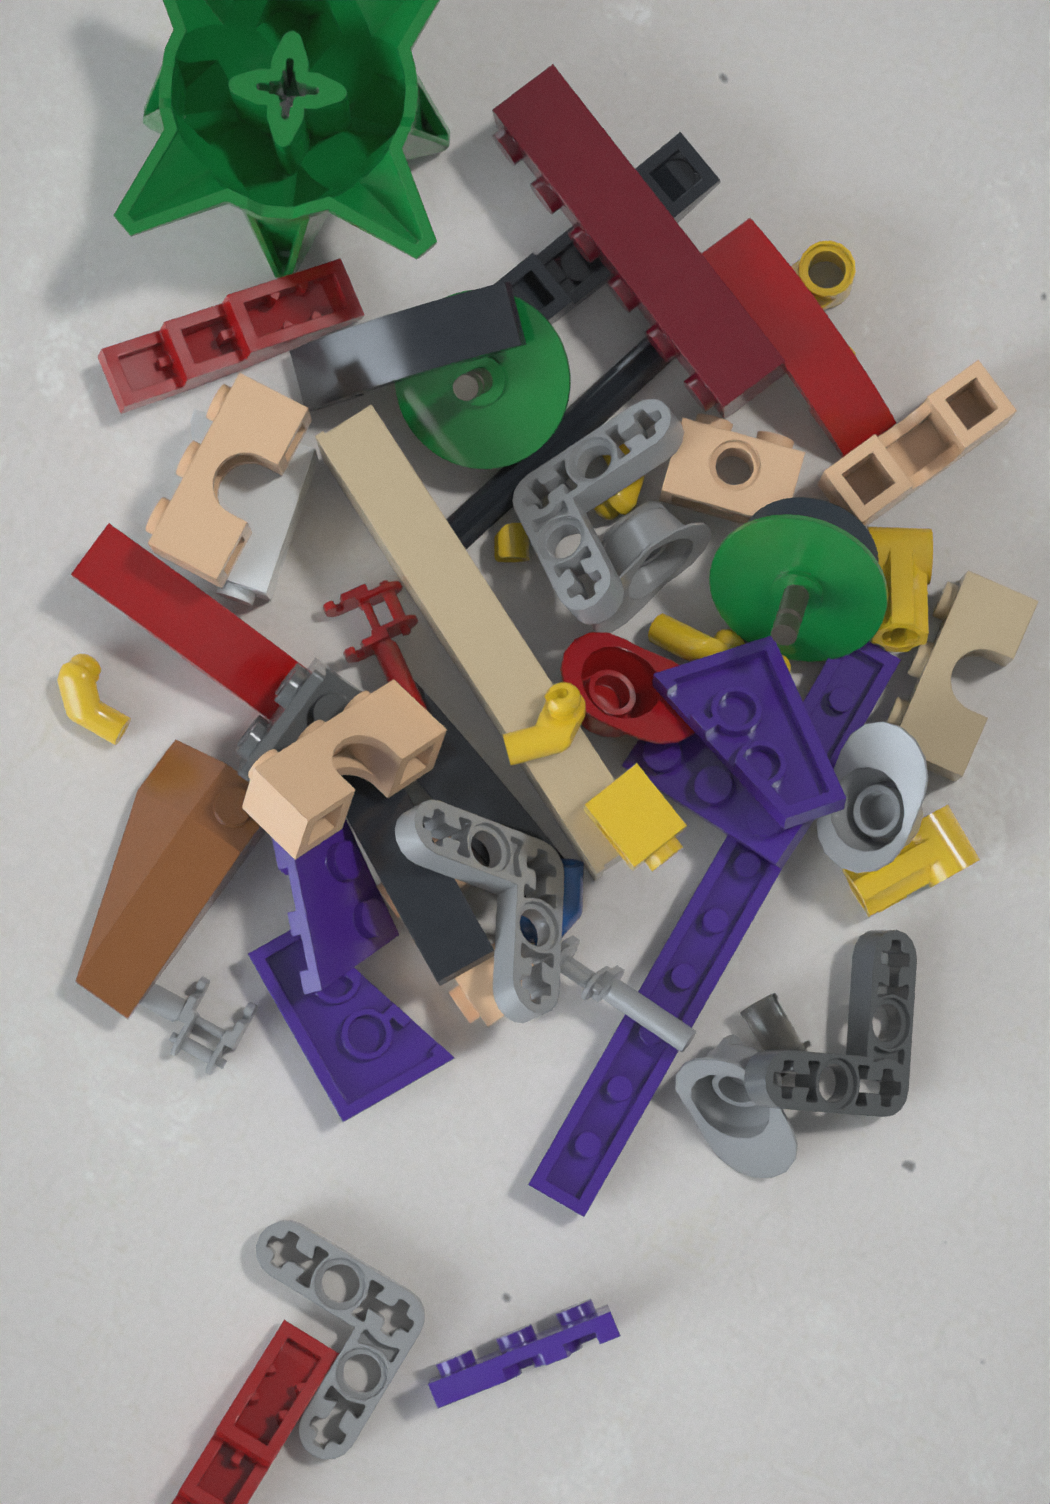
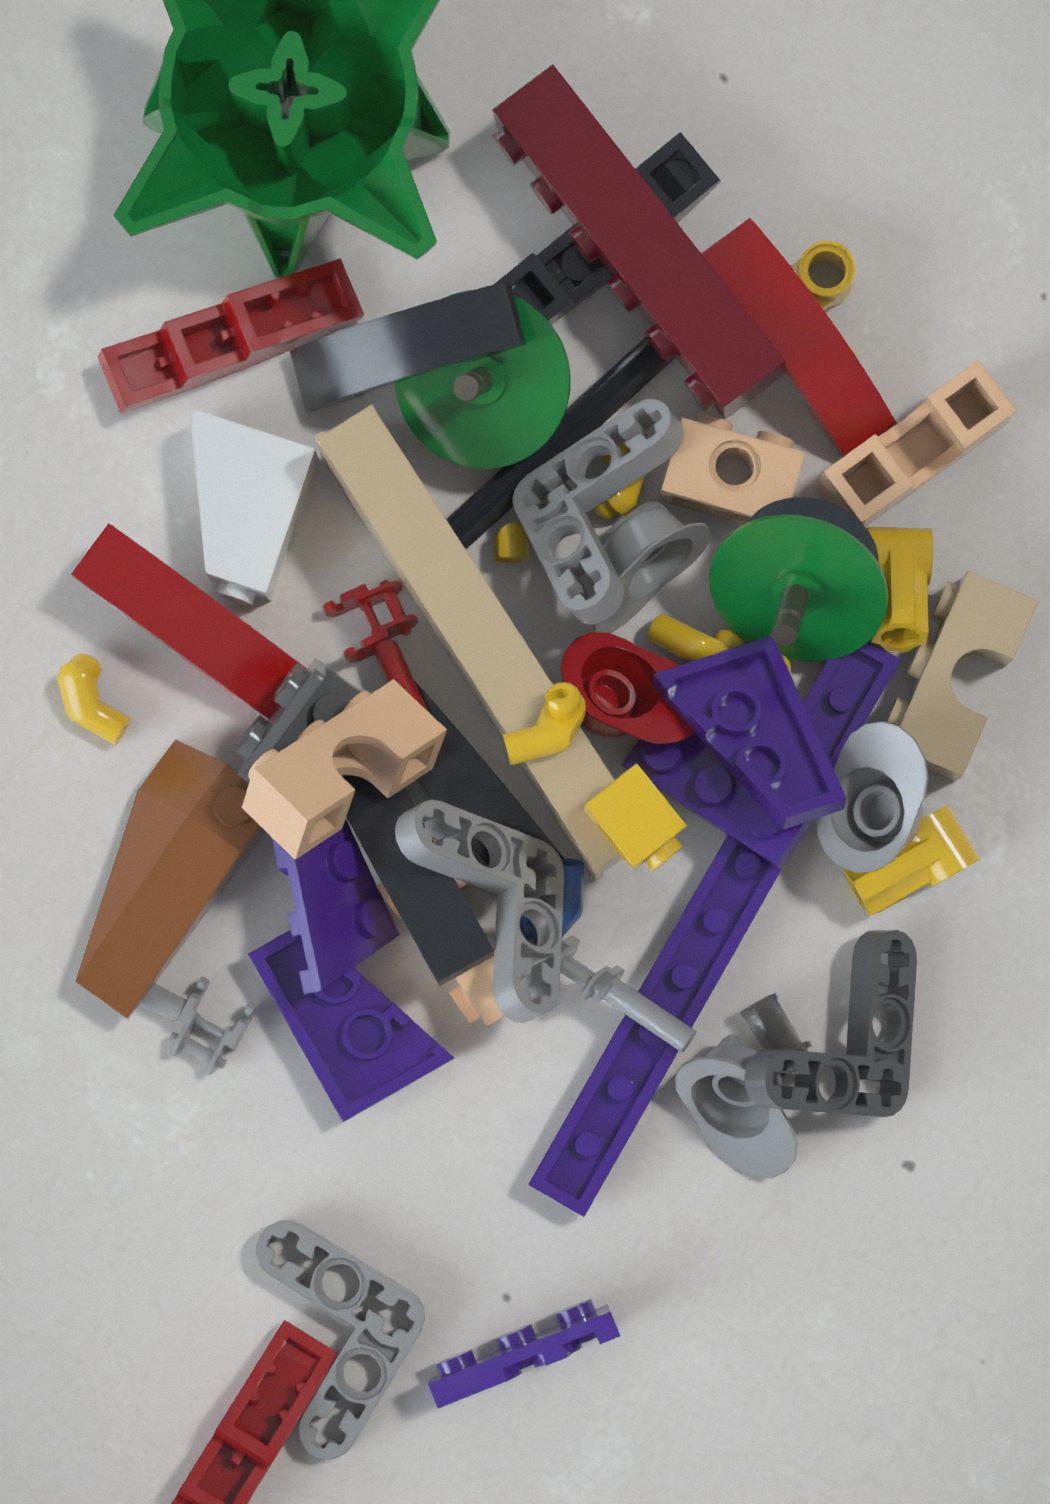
light nougat arch [146,372,312,588] -> none

